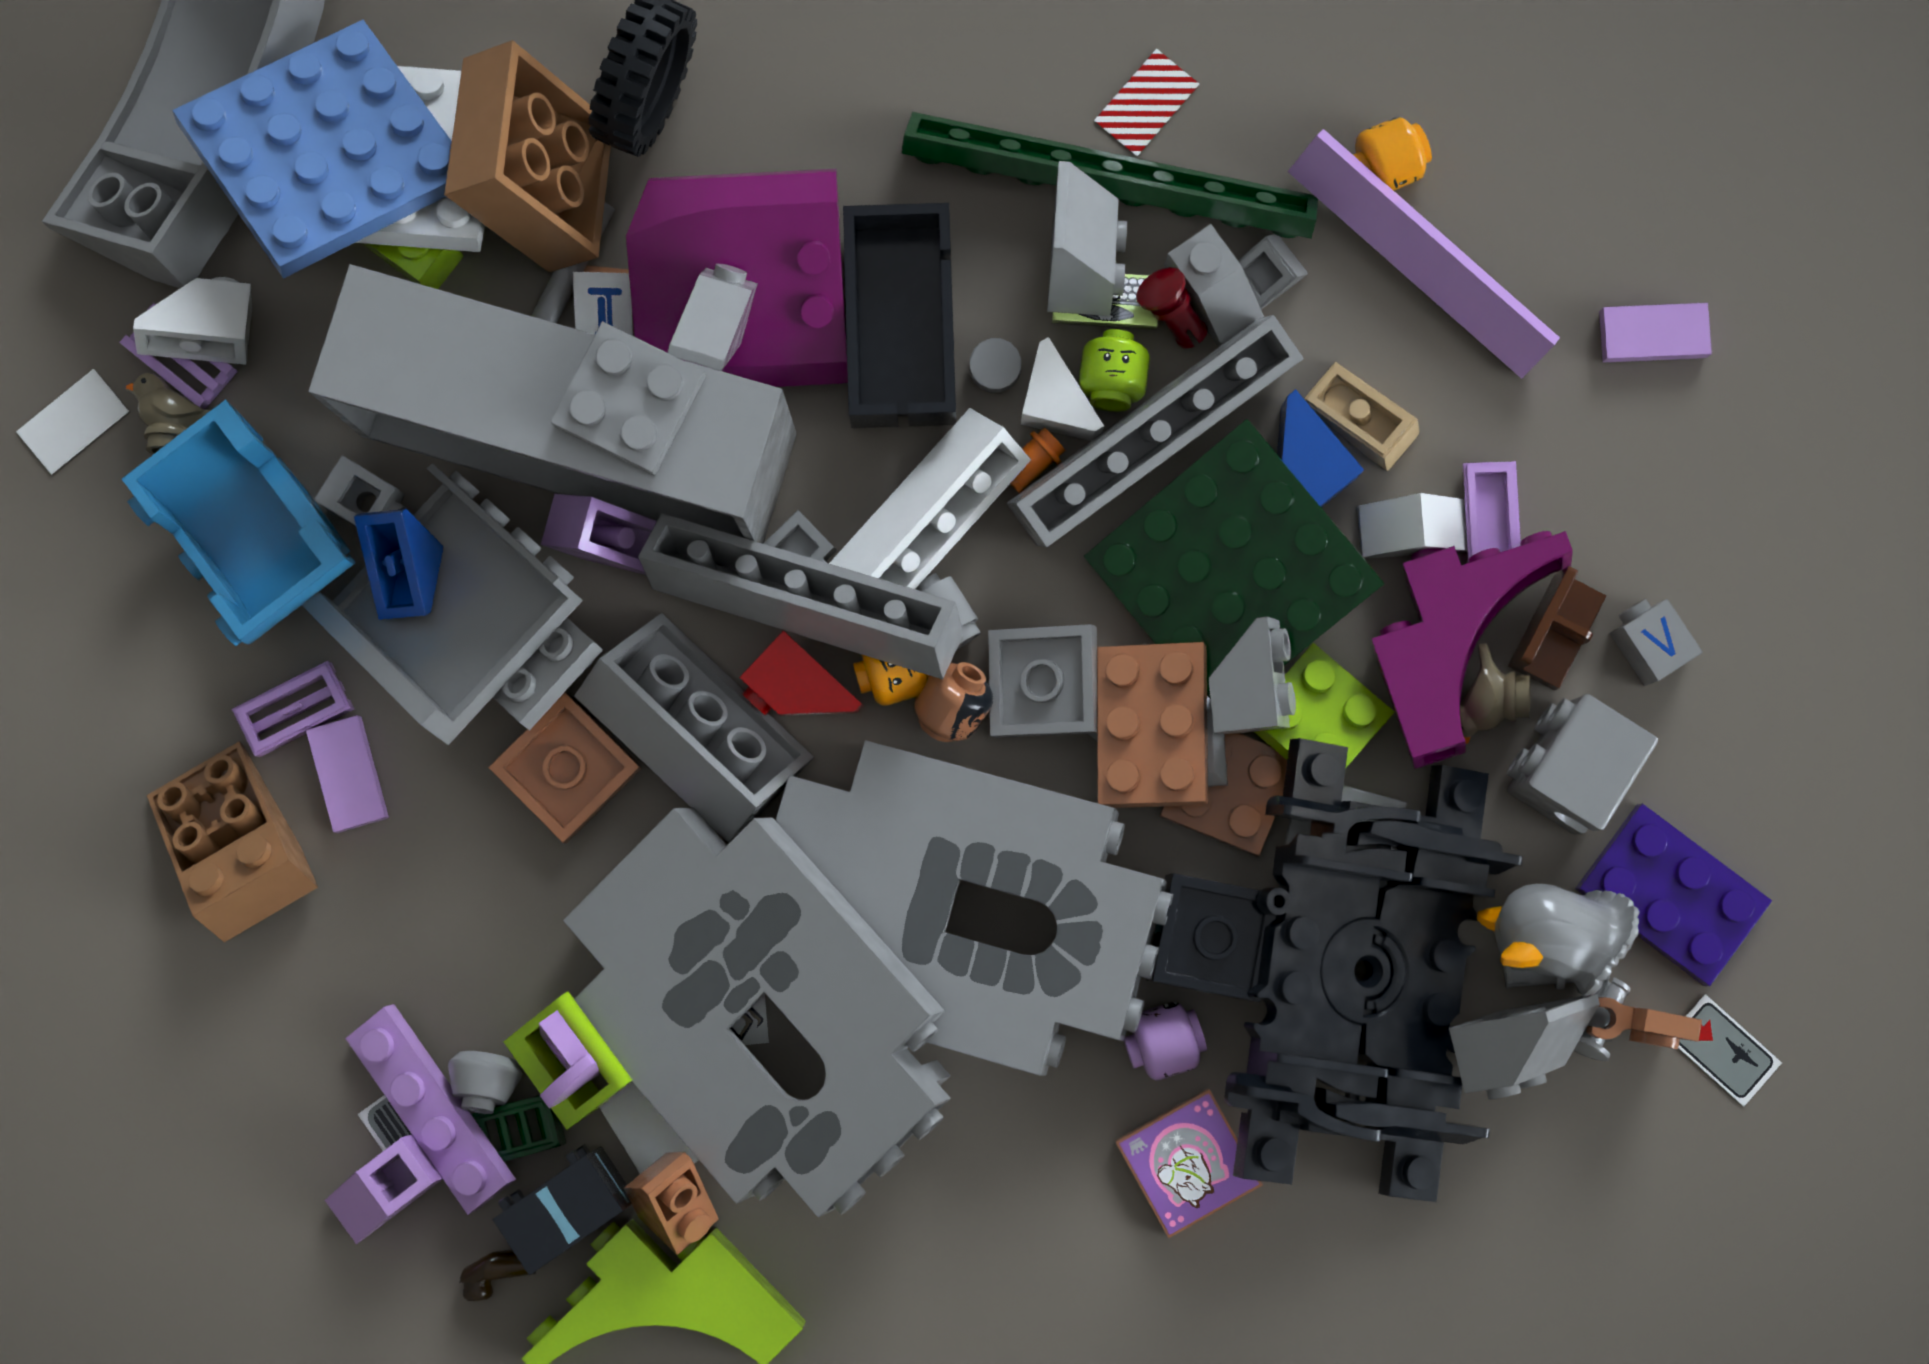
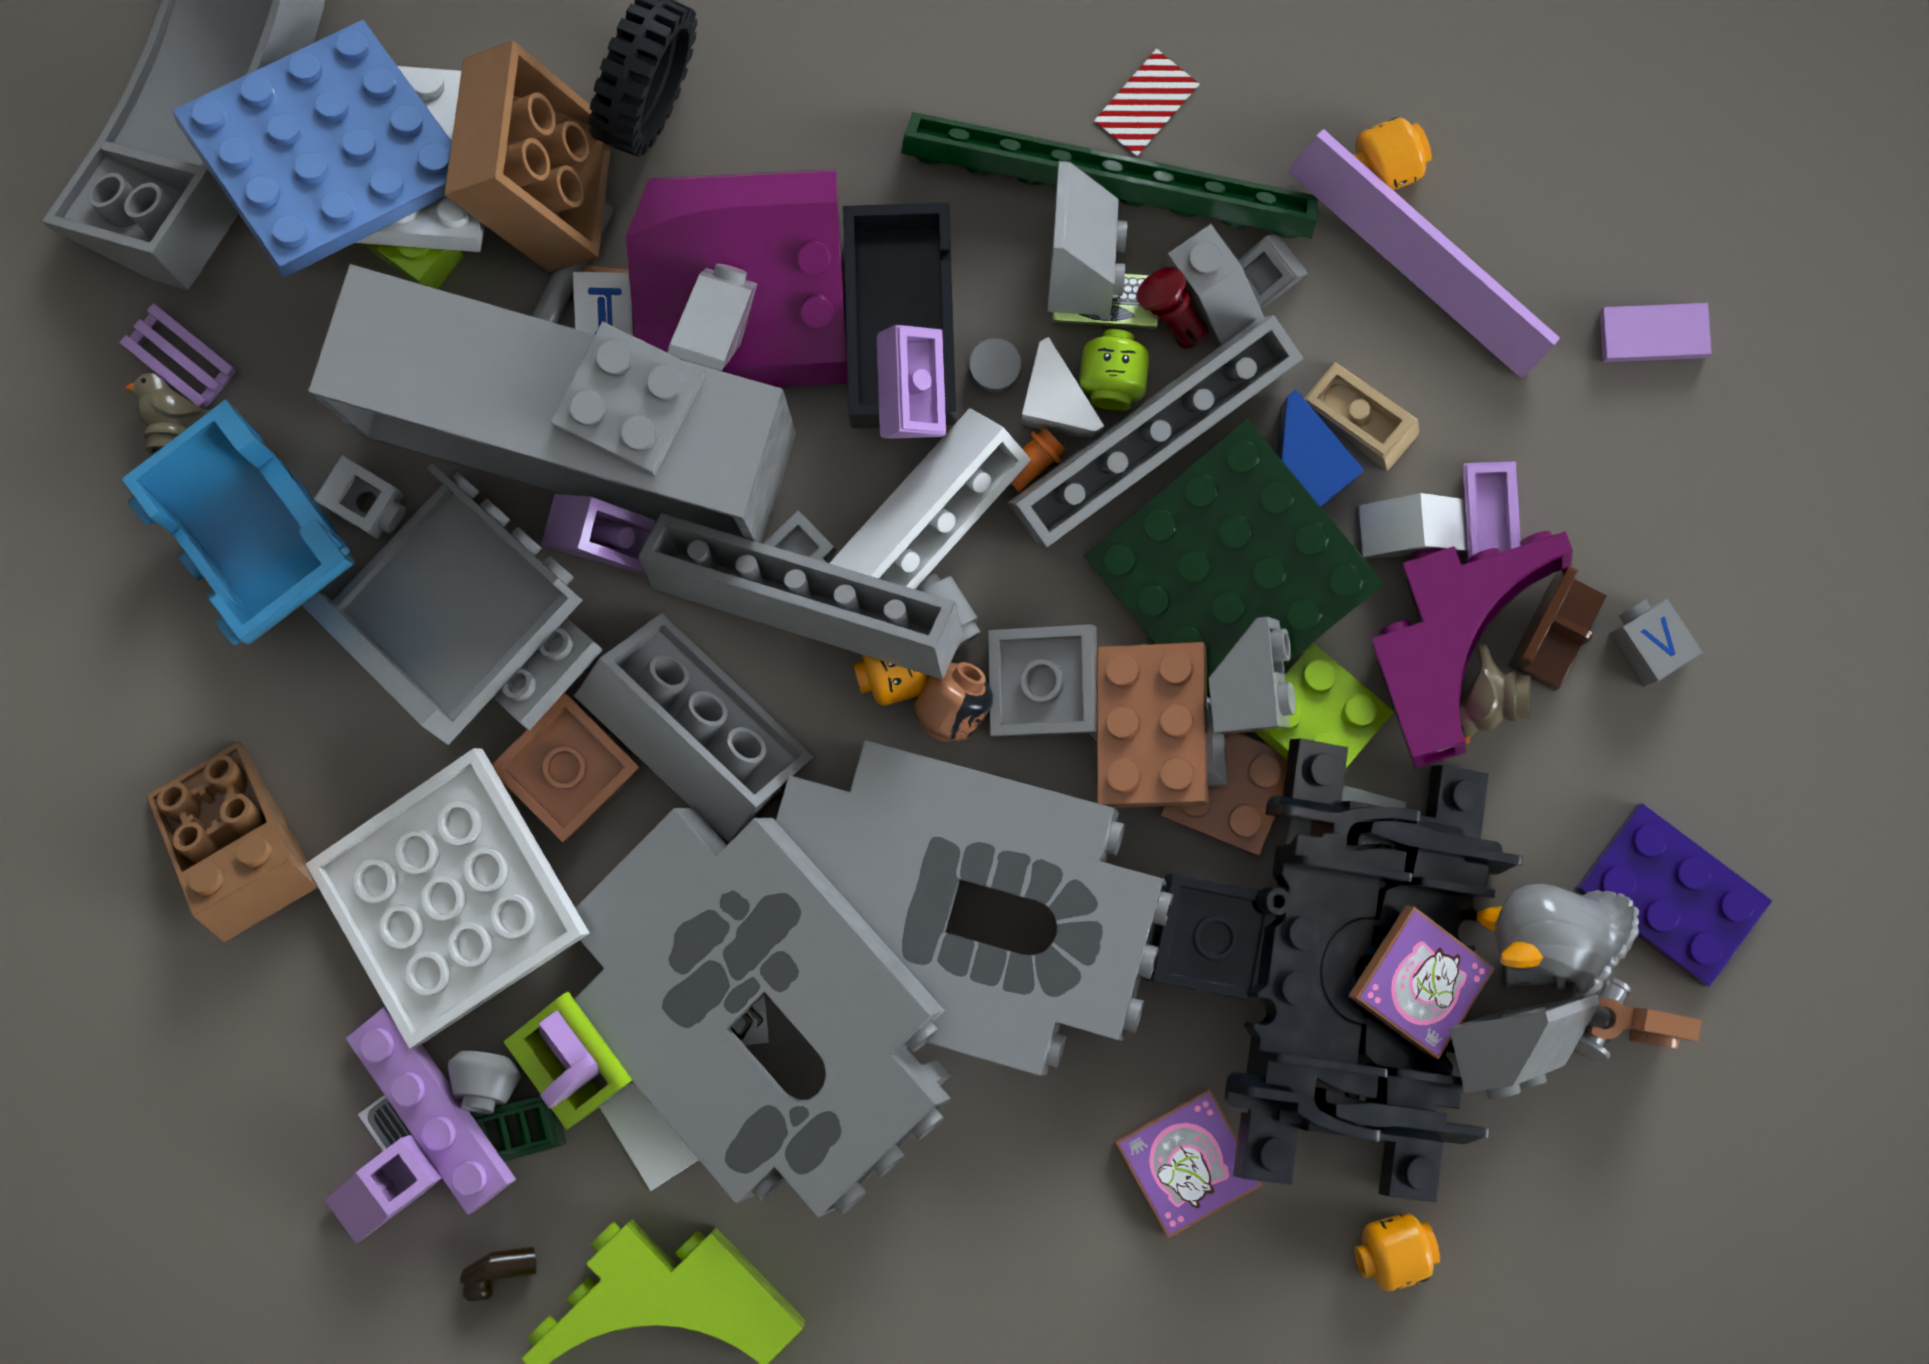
white sticker [16,369,129,475] -> none
white slope [133,277,252,365] -> none
lavender tile [232,661,354,757] -> none
lavender tile [306,715,389,833] -> none
blue slope [354,509,444,620] -> none
black container [492,1144,632,1276] -> none
nougat slope [624,1152,719,1255] -> none
red slope [739,631,864,716] -> none
lavender head [1124,1002,1207,1080] -> none
light grey piece [1506,694,1658,835] -> none
light grey sticker [1678,994,1782,1107] -> none
none -> white plate [305,748,589,1049]
none -> lavender slope [877,325,946,439]
none -> tile [1348,906,1495,1059]
none -> light orange head [1354,1213,1440,1292]

